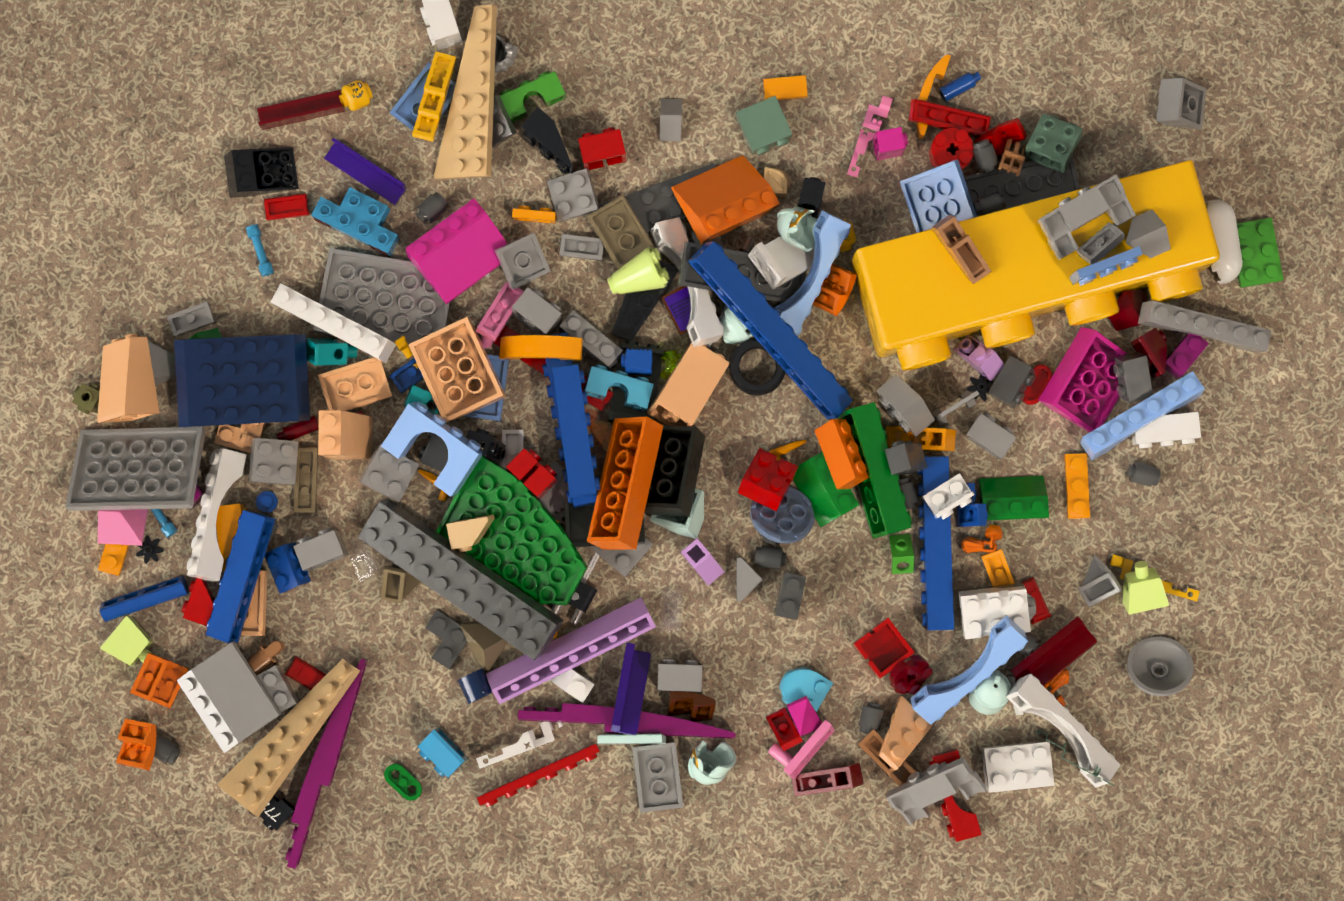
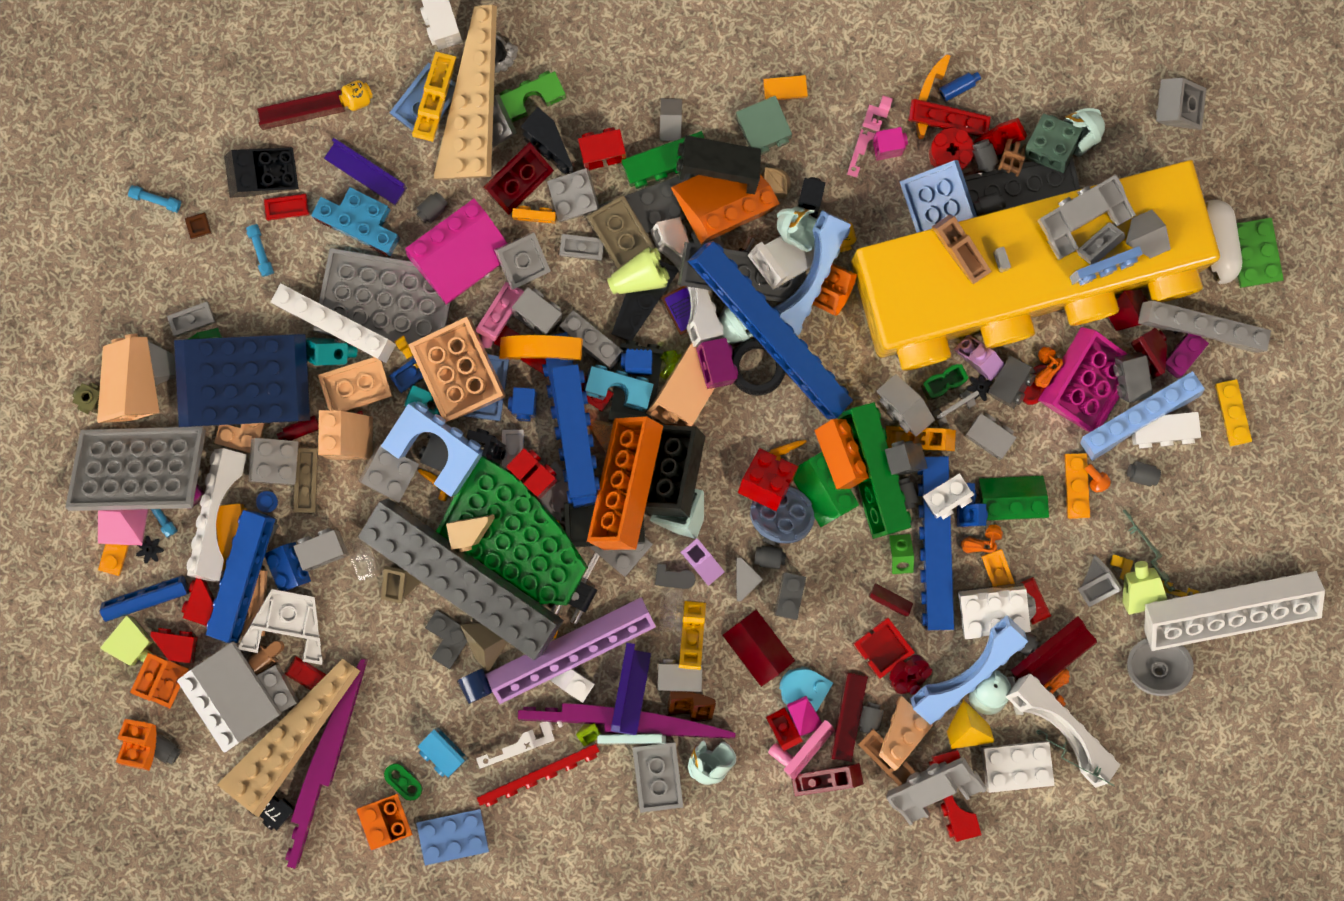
none -> dark azure bar [128,185,181,213]
none -> red slope [150,628,198,663]
none -> reddish brown tile [185,212,212,239]
none -> white wing [238,589,323,665]
none -> orange slope [356,794,413,850]
none -> medium blue plate [416,809,489,866]
none -> dark red slope [484,142,554,215]
none -> blue brick [508,387,538,422]
none -> lime slope [576,724,602,746]
none -> green brick [621,131,705,189]
none -> dark grey leg [655,564,696,589]
none -> pearl dark grey panel [676,135,761,195]
none -> yellow slope [679,601,706,670]
none -> magenta brick [696,338,738,389]
none -> dark red slope [722,609,795,687]
none -> dark red panel [830,672,868,762]
none -> dark red slope [869,583,913,617]
none -> green brick [921,364,969,400]
none -> yellow slope [947,699,994,749]
none -> light grey tile [993,246,1011,273]
none -> orange piece [1034,347,1063,388]
none -> light aqua helmet [1063,108,1105,157]
none -> orange plate [1084,463,1111,492]
none -> sand green piece [1123,510,1175,592]
none -> white brick [1144,571,1325,651]
none -> yellow plate [1215,379,1252,447]

